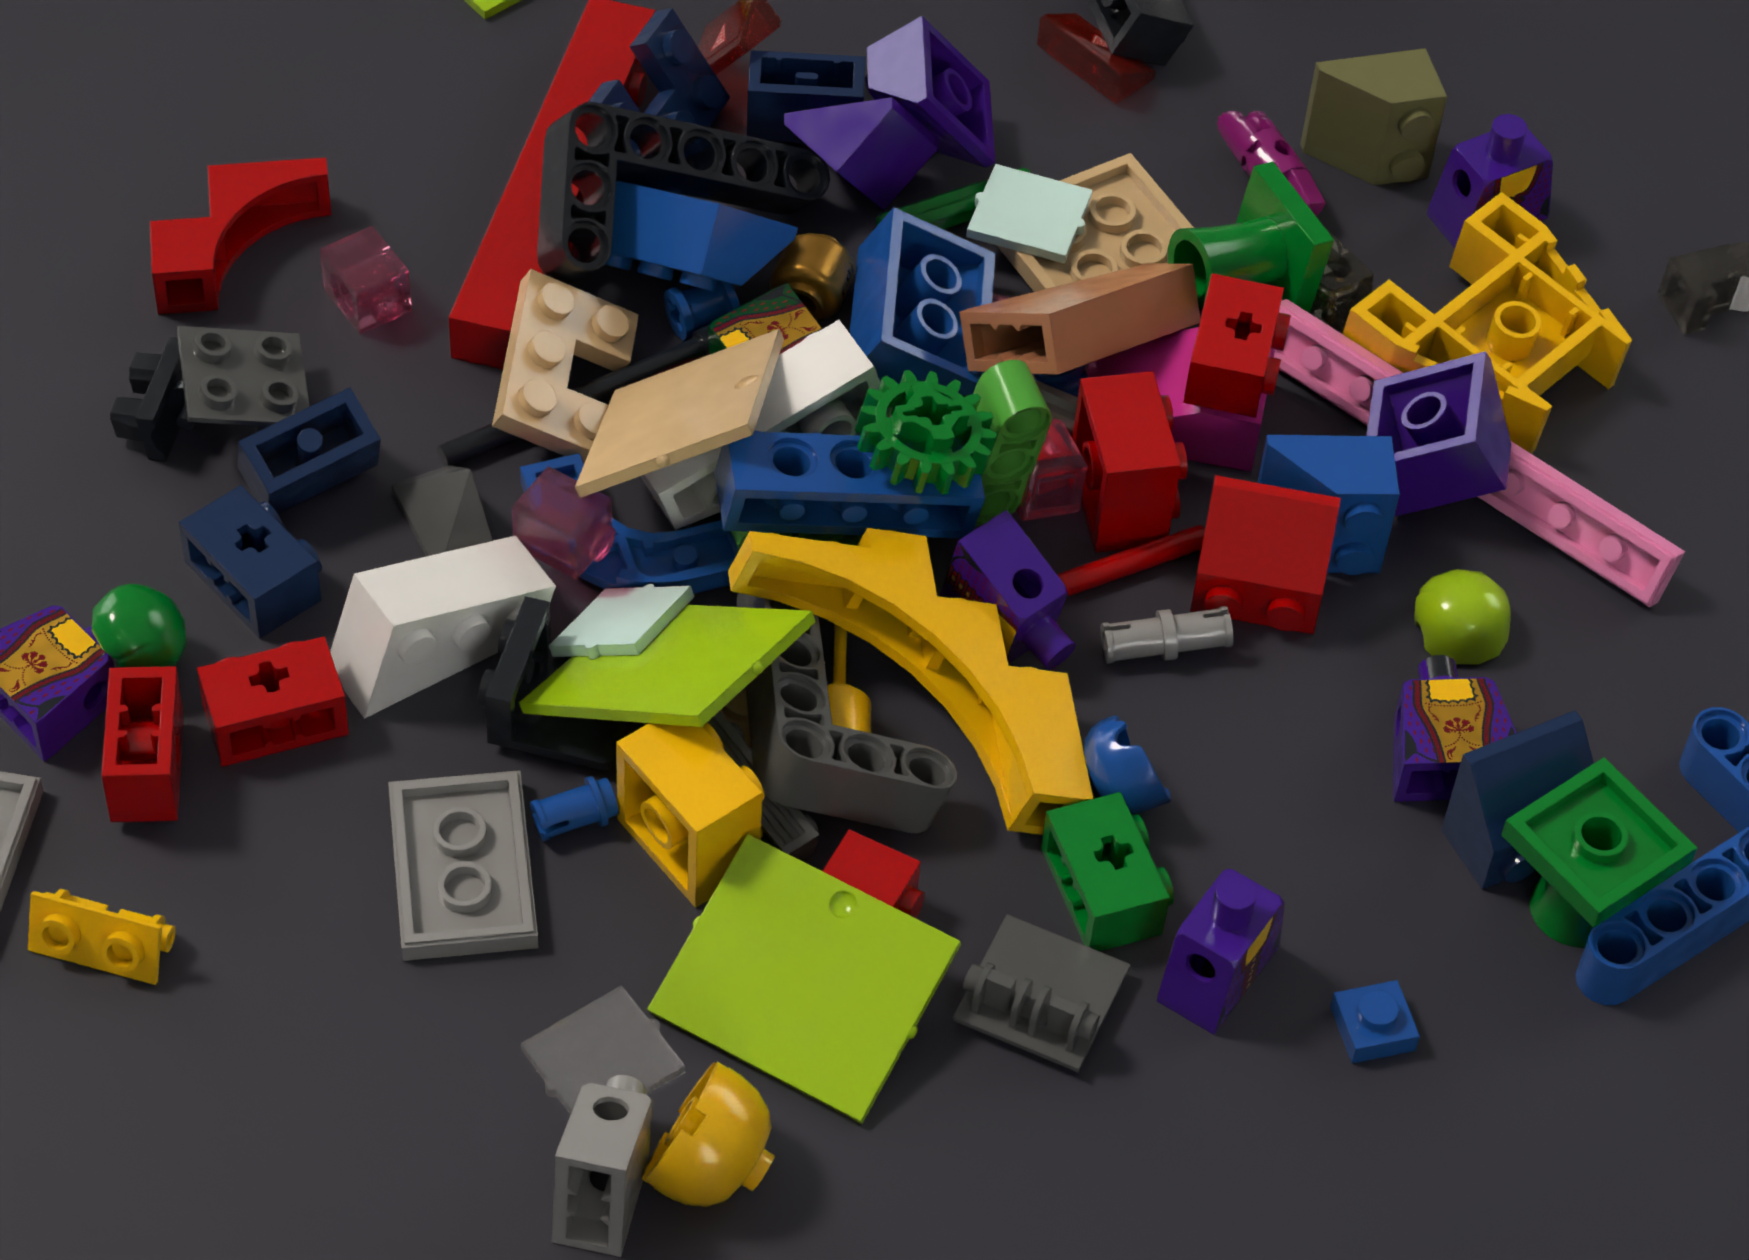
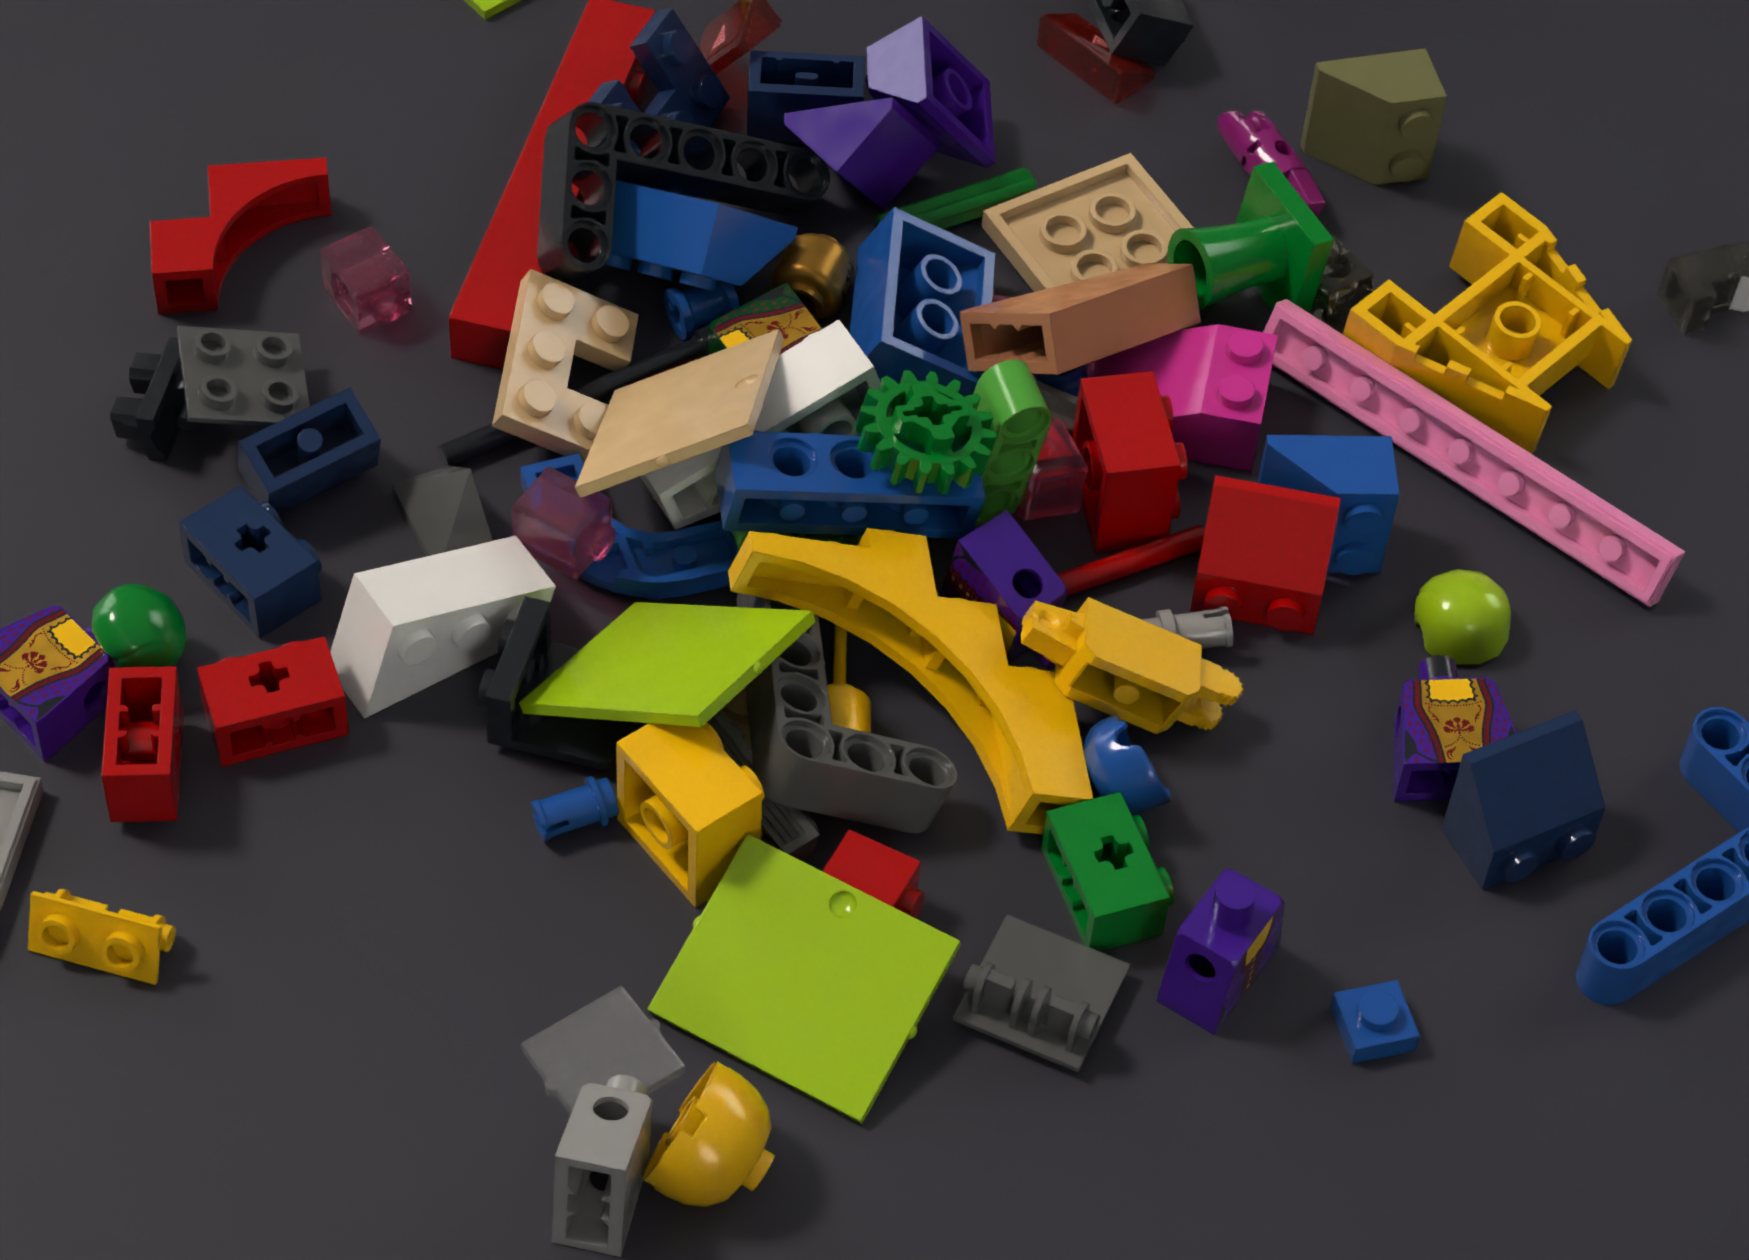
light grey tile [388,770,538,961] -> none
light aqua piece [549,584,695,659] -> none
light aqua piece [966,164,1093,264] -> none
red brick [1183,273,1291,418] -> none
dark purple slope [1366,351,1511,517] -> none
dark purple torso [1426,114,1553,248] -> none
green plant [1501,757,1698,948] -> none
none -> yellow hinge [1021,597,1244,734]

